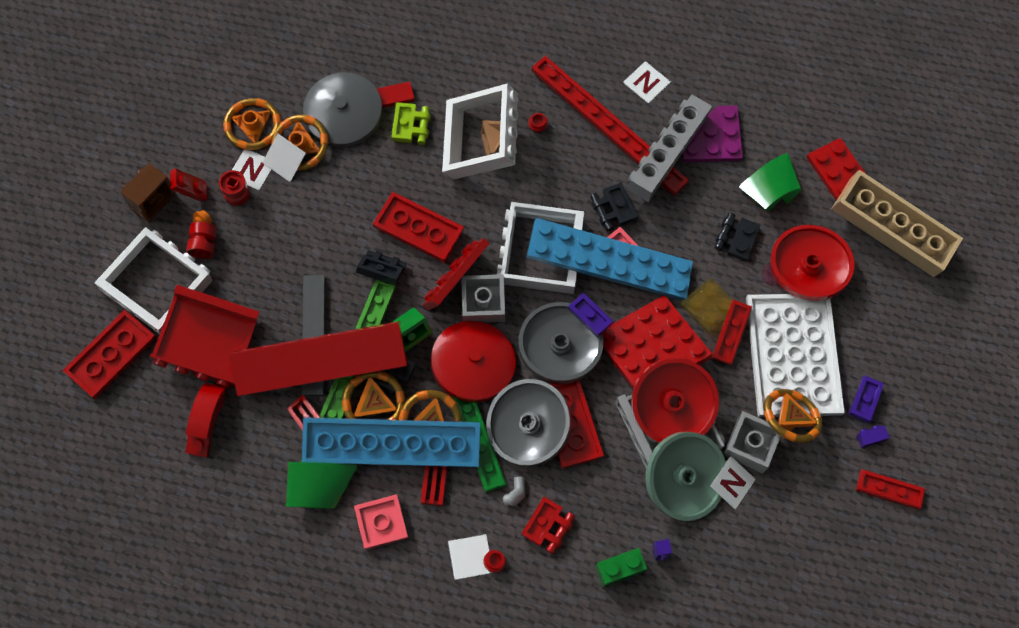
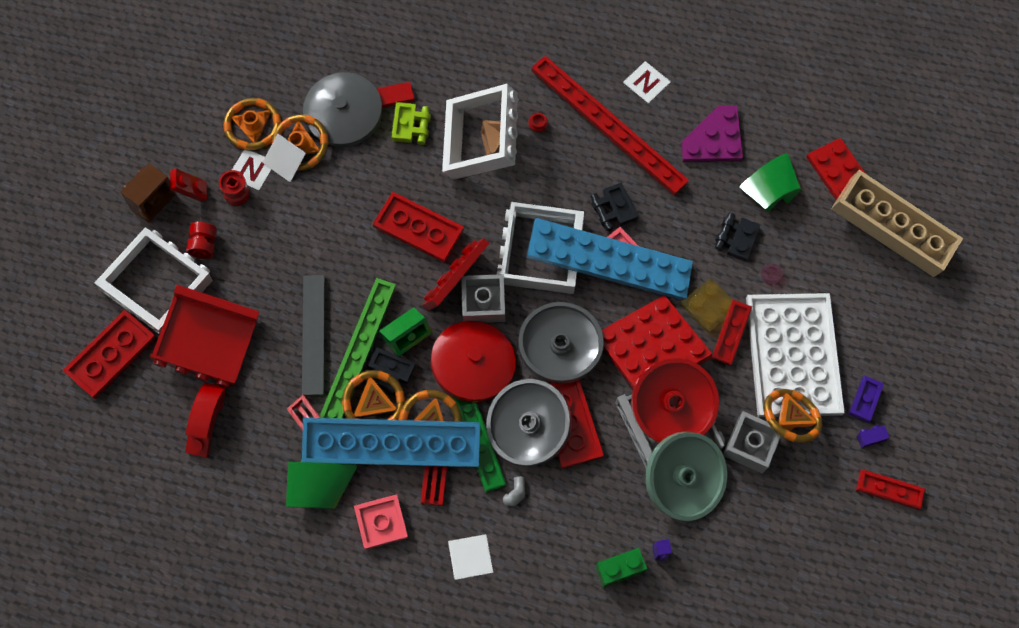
orange plate [193,210,212,224] -> none
red tile [229,321,408,396] -> none
black plate [356,250,407,286] -> none
red plate [483,550,506,573] -> none
red plate [521,497,576,555] -> none
dark purple plate [568,293,613,338] -> none
light grey brick [628,95,712,202] -> none
white sticker [711,456,756,509] -> none
red dish [770,225,855,301] -> none

